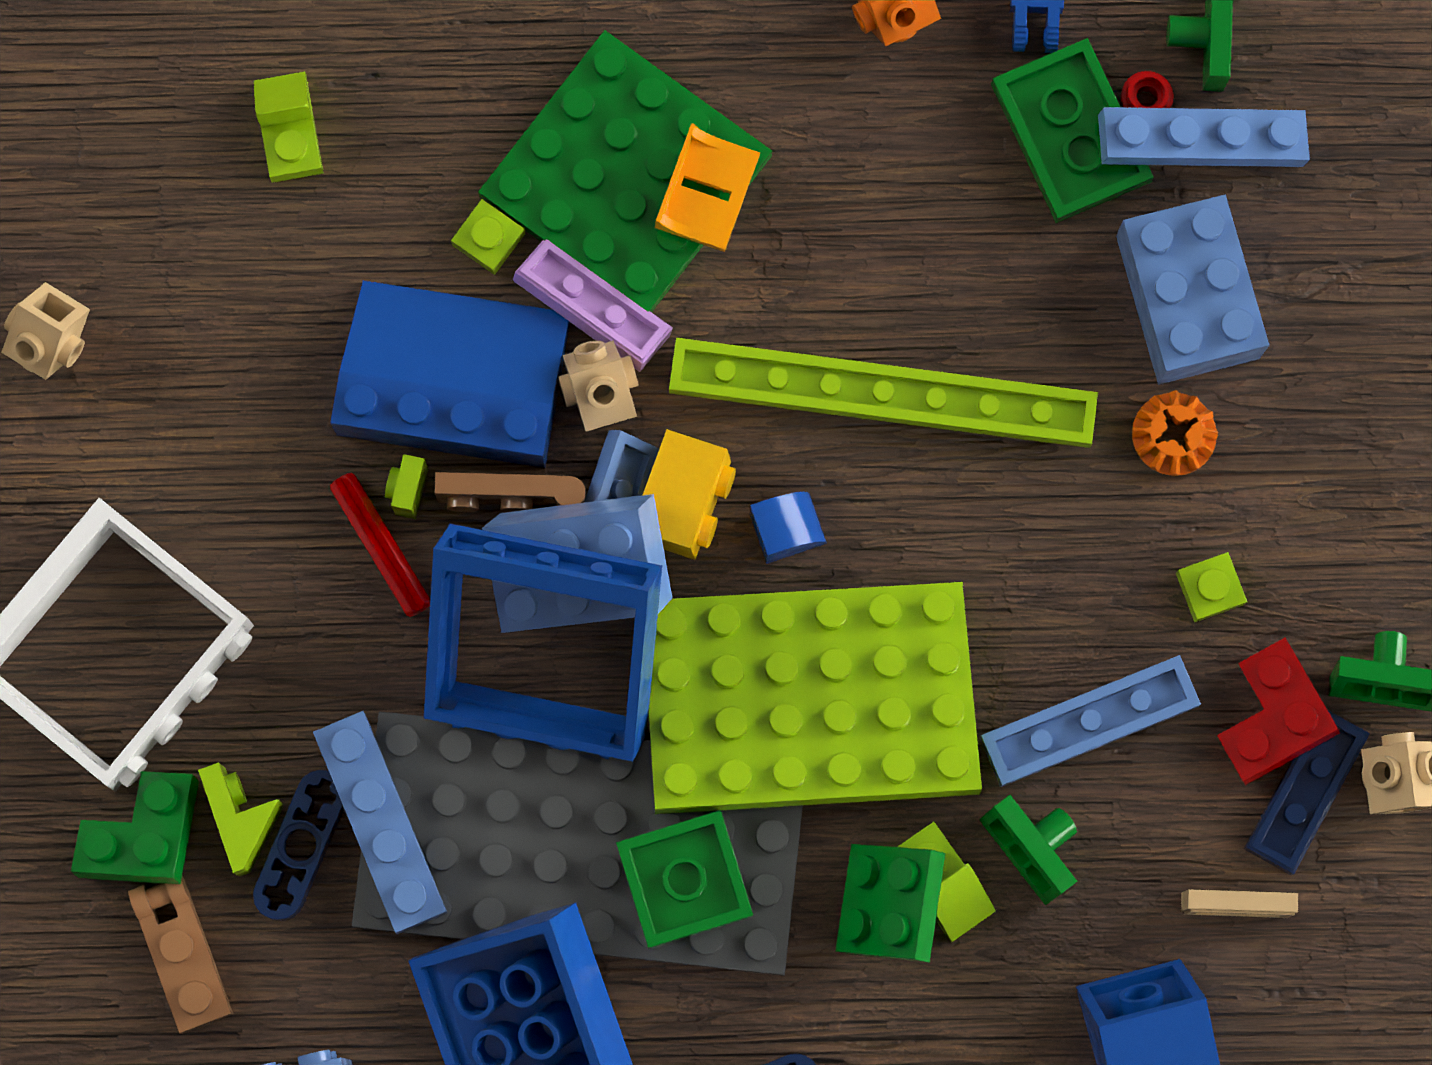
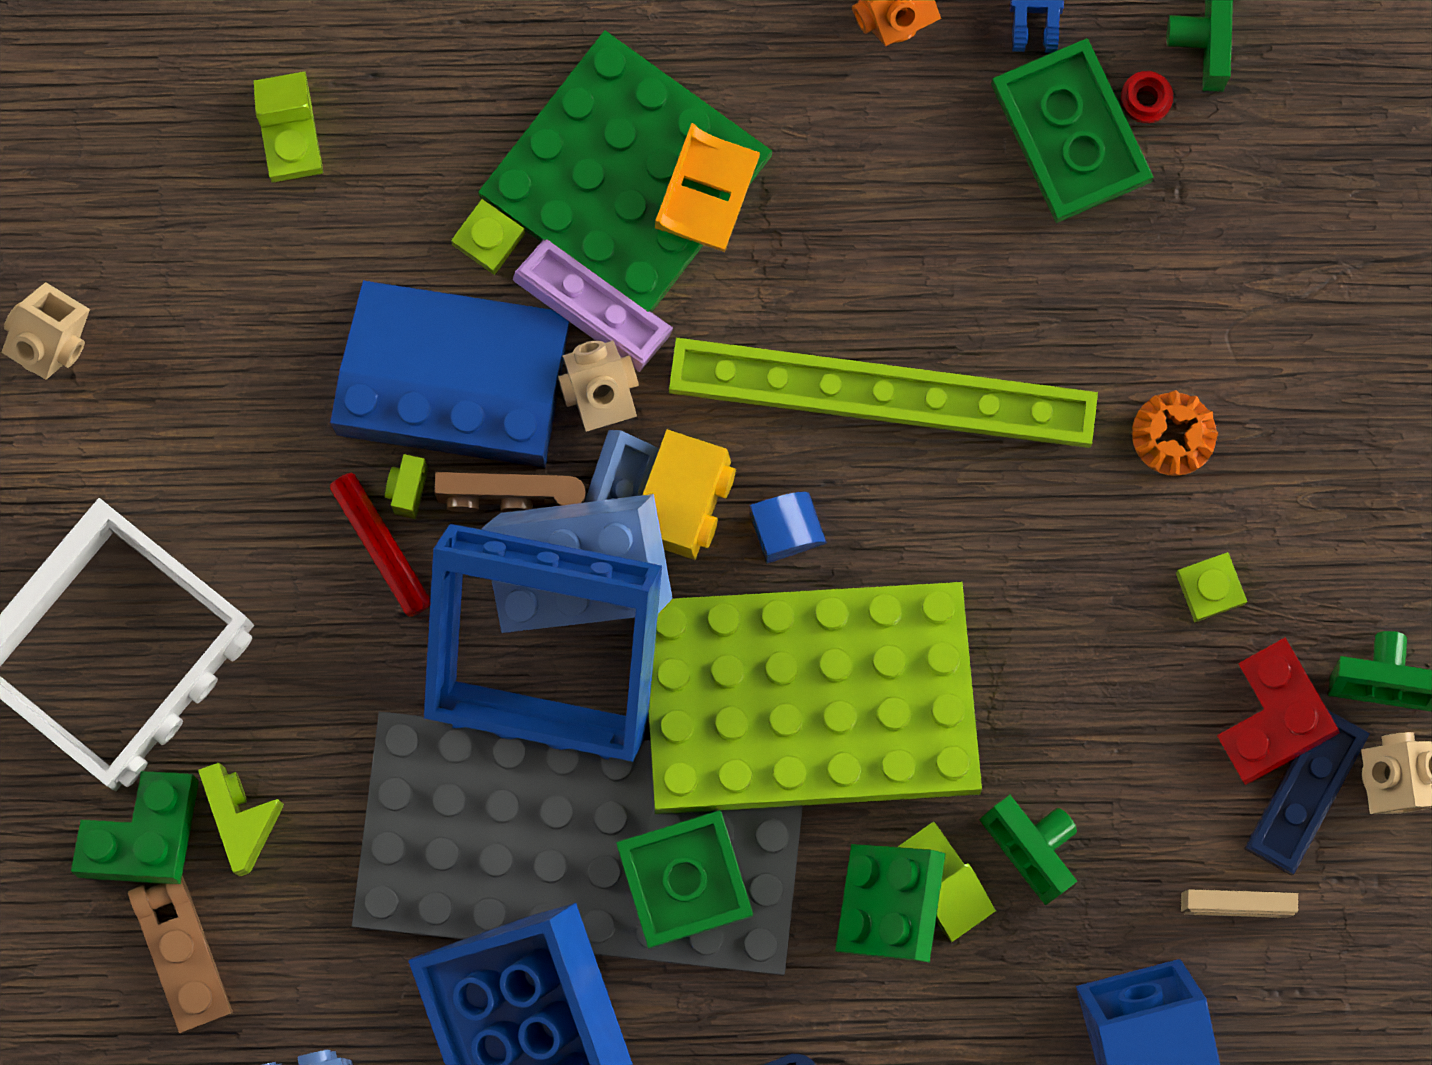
dark blue beam [253,770,344,921] -> none
medium blue plate [313,711,448,934] -> none
medium blue plate [980,655,1201,787] -> none
medium blue plate [1098,107,1310,167] -> none
medium blue brick [1116,194,1269,385] -> none

